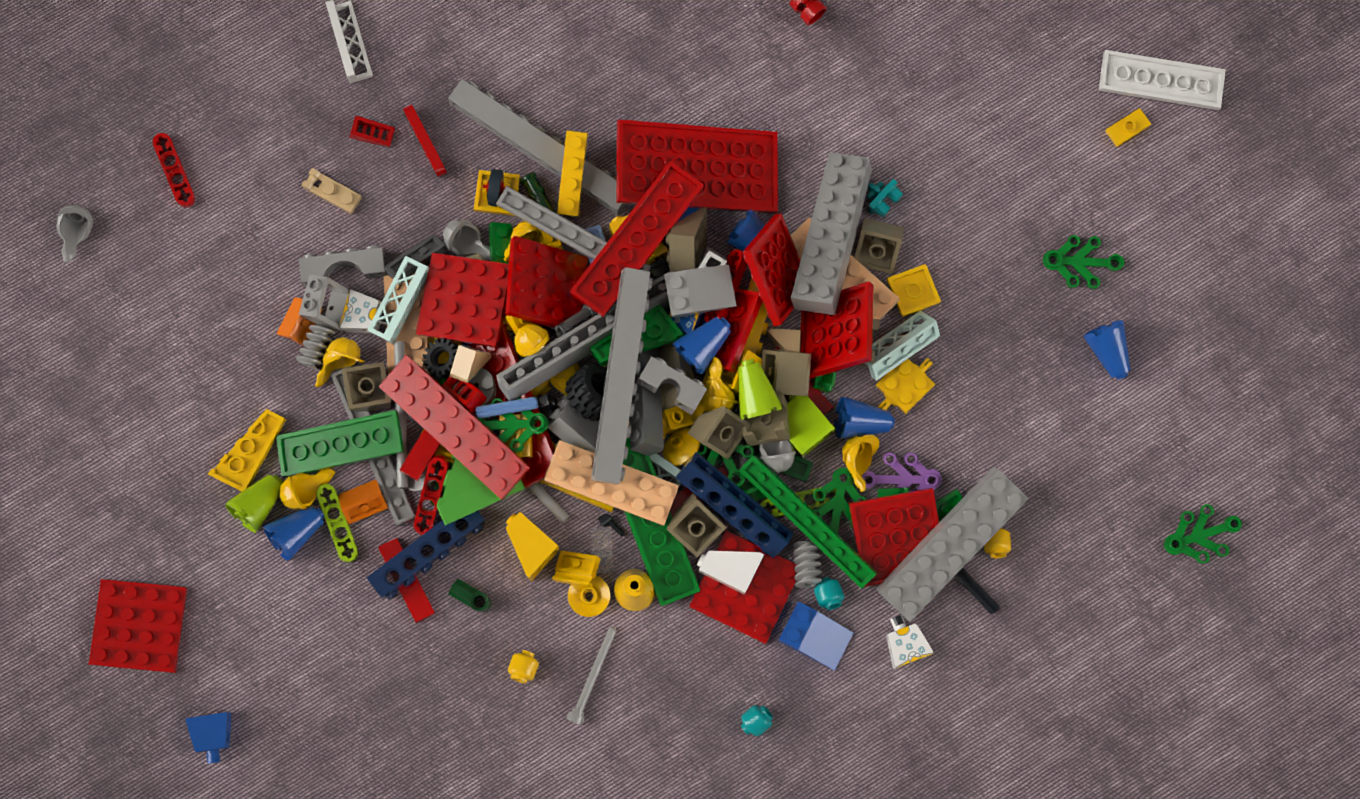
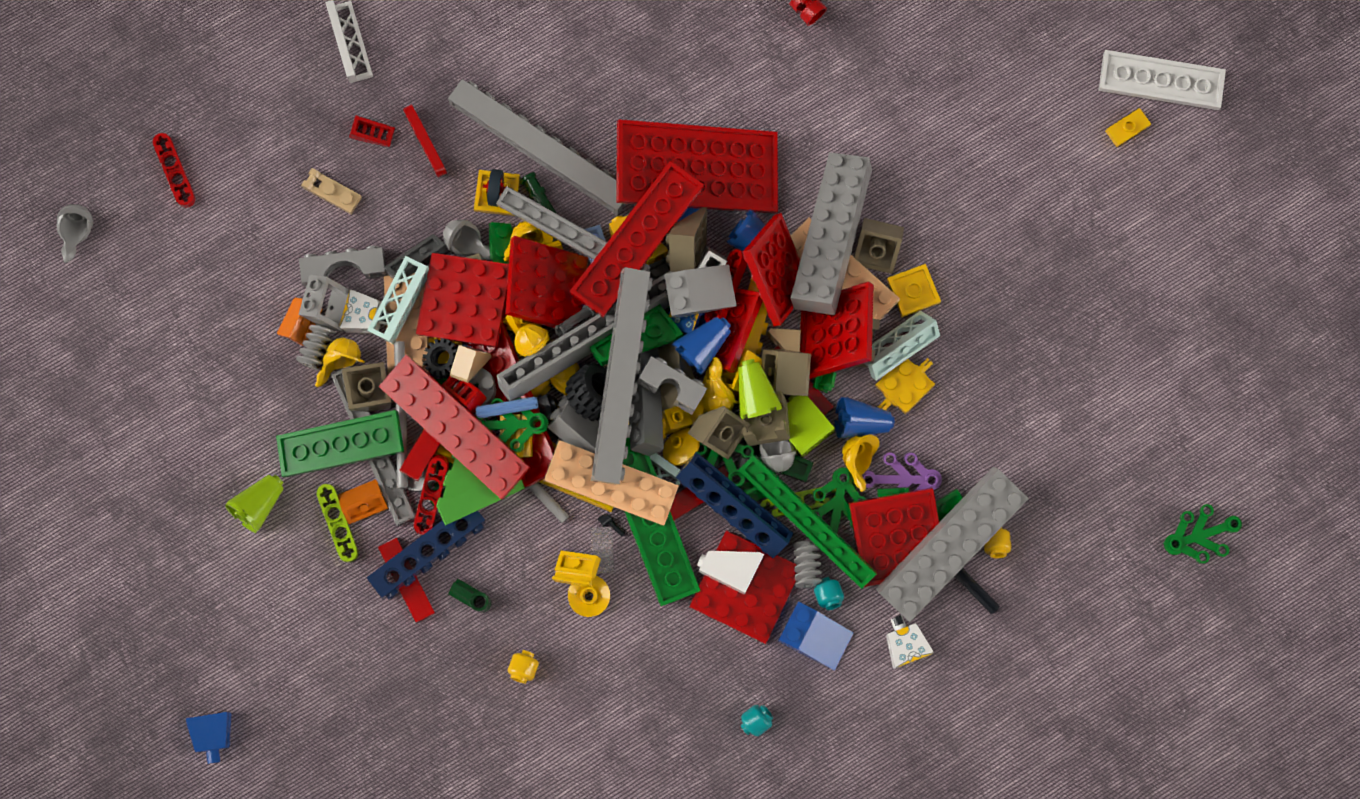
red plate [88,579,187,673] -> none
yellow wing [208,409,286,492] -> none
blue cone [263,506,324,561] -> none
yellow piece [280,469,335,510] -> none
yellow slope [505,512,560,582] -> none
yellow arch [557,130,589,216] -> none
light grey piece [566,627,616,726] -> none
yellow cone [614,569,656,611] -> none
dark tan slope [666,493,727,557] -> none
teal hips [866,179,903,218] -> none
green plant [1043,235,1124,290] -> none
blue cone [1083,320,1131,380] -> none

